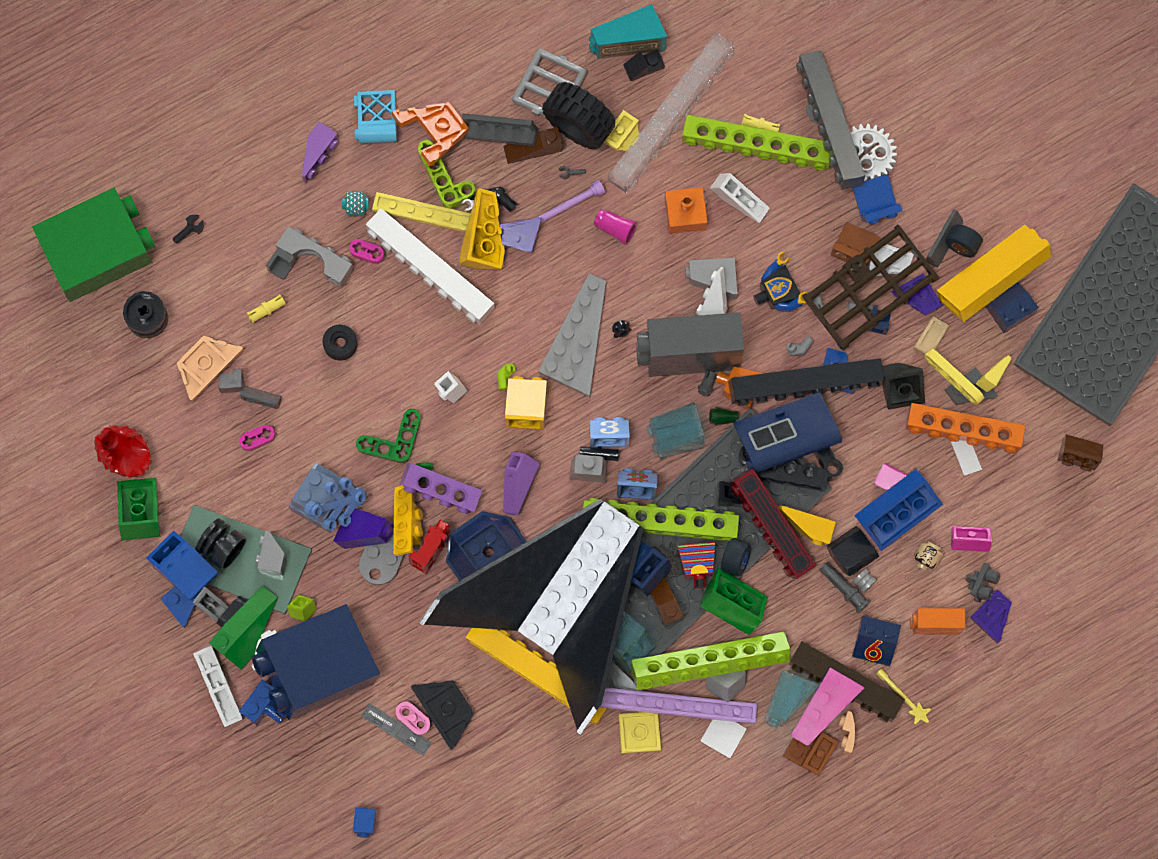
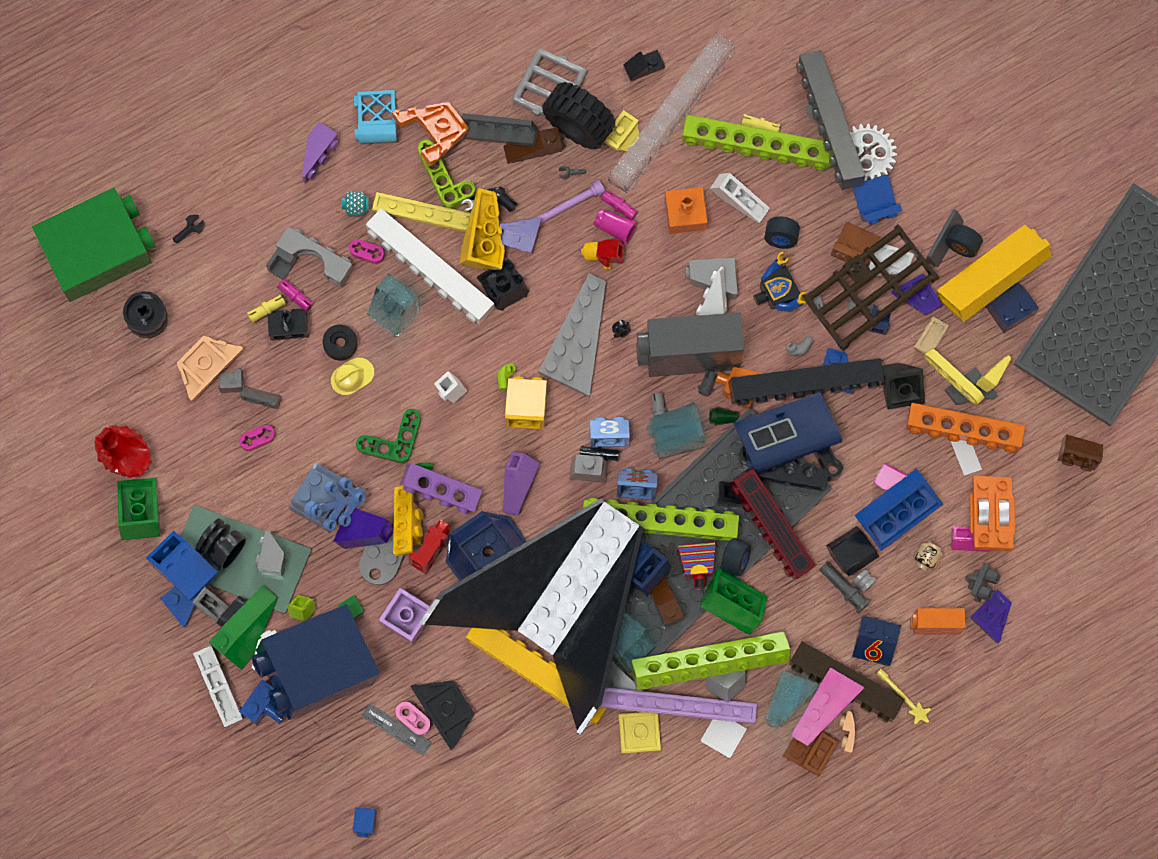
teal slope [588,4,667,59] -> none
yellow slope [777,505,836,546] -> none
none -> black brick [267,309,309,341]
none -> dark pink pin [277,279,314,312]
none -> light yellow piece [331,358,374,395]
none -> green tile [337,595,364,619]
none -> clear light blue slope [367,273,421,337]
none -> lavender brick [379,588,430,645]
none -> black slope [477,258,529,311]
none -> red piece [581,239,625,269]
none -> dark pink pin [601,190,638,220]
none -> light grey pin [651,393,667,418]
none -> black wheel [764,216,800,249]
none -> orange piece [970,476,1015,551]

